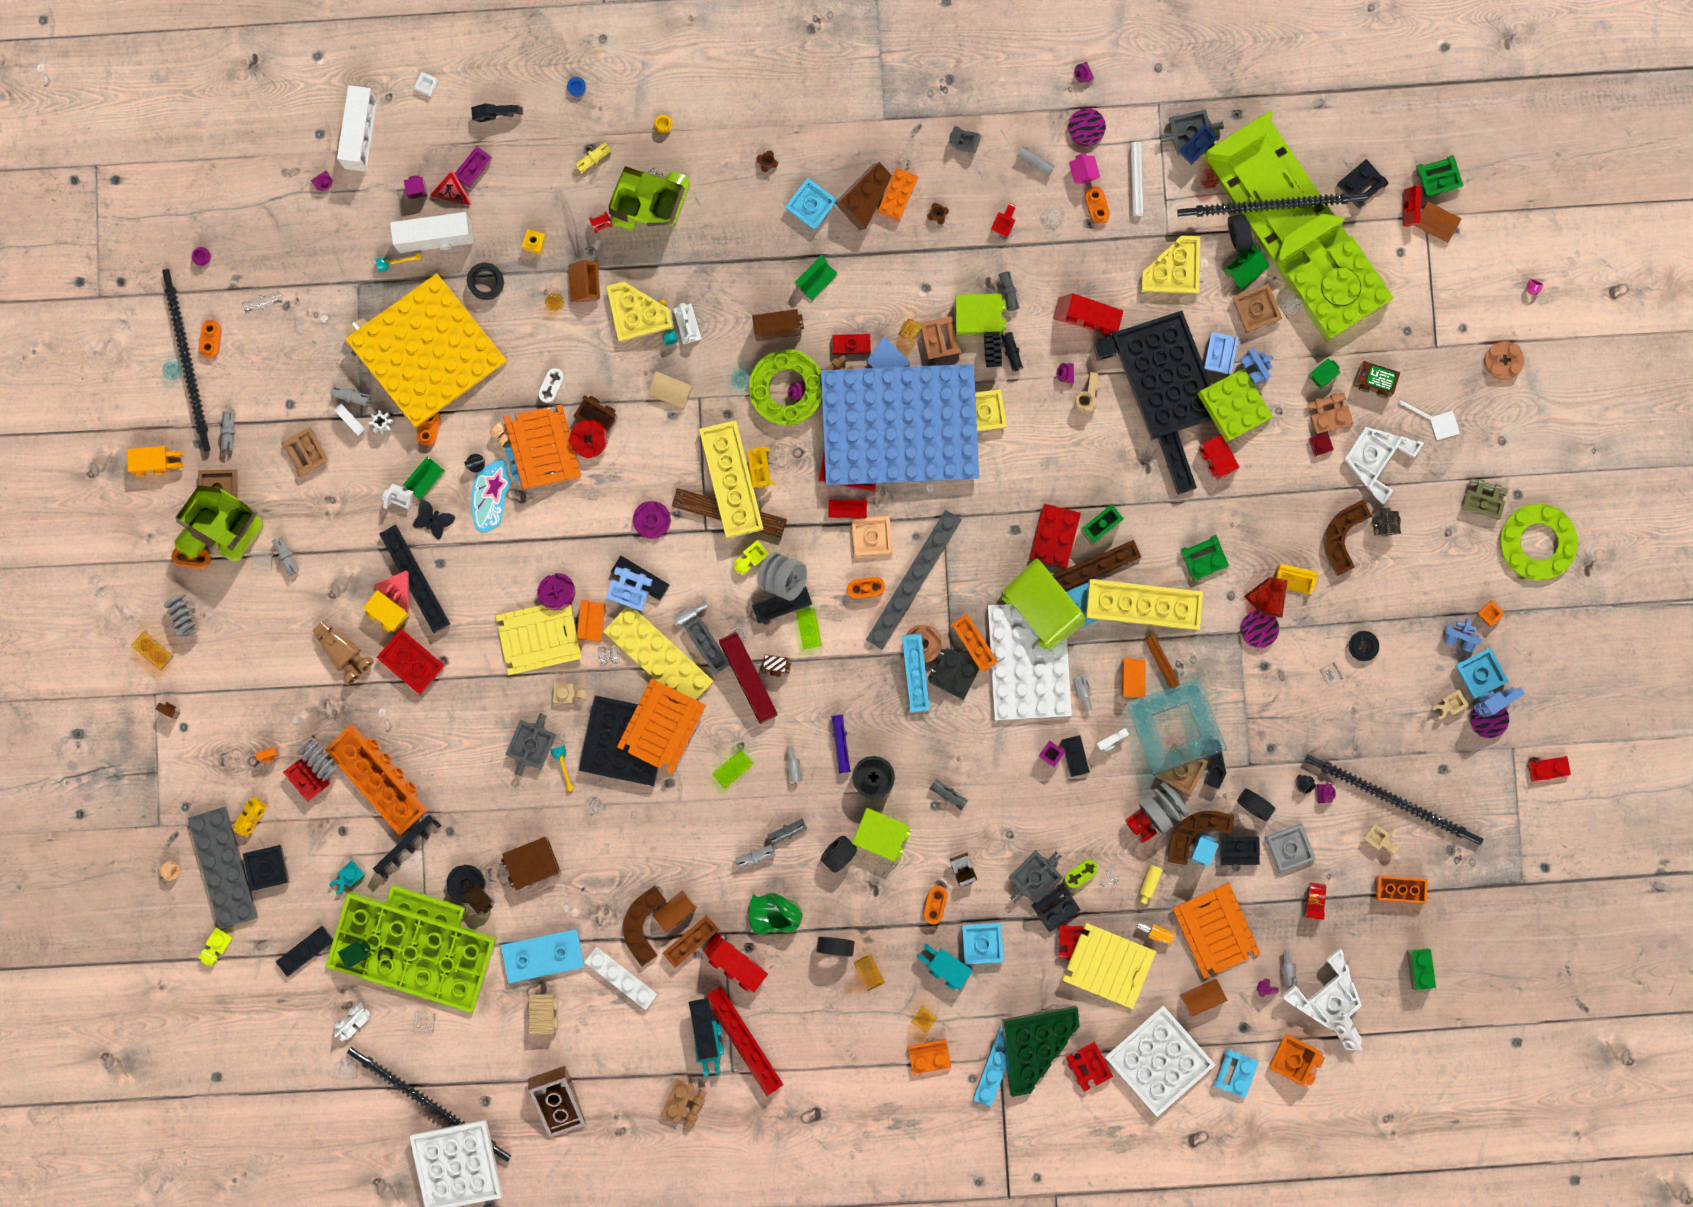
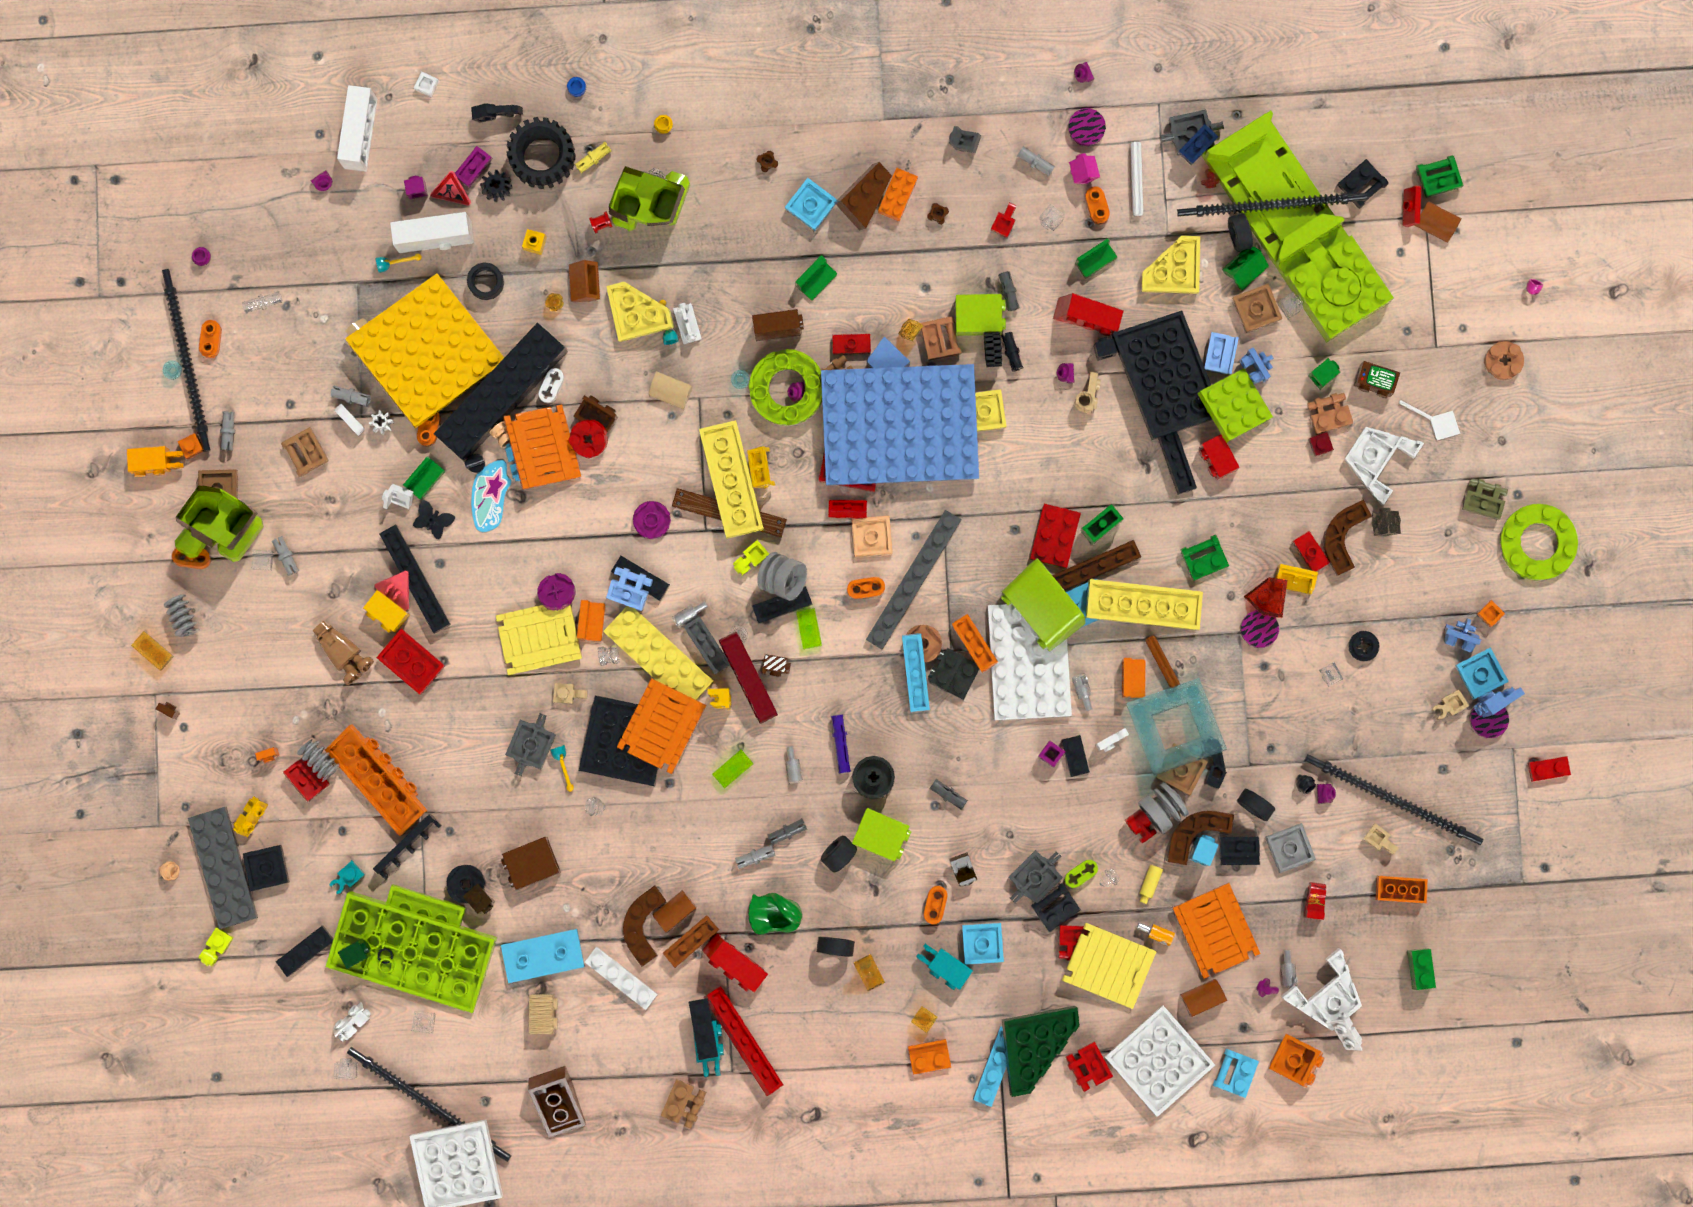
none -> orange plate [177,433,203,459]
none -> black brick [434,322,568,462]
none -> black gear [480,170,513,203]
none -> black tyre [506,117,576,189]
none -> yellow hinge [707,688,731,710]
none -> green panel [1075,238,1117,279]
none -> red plate [1292,531,1330,572]

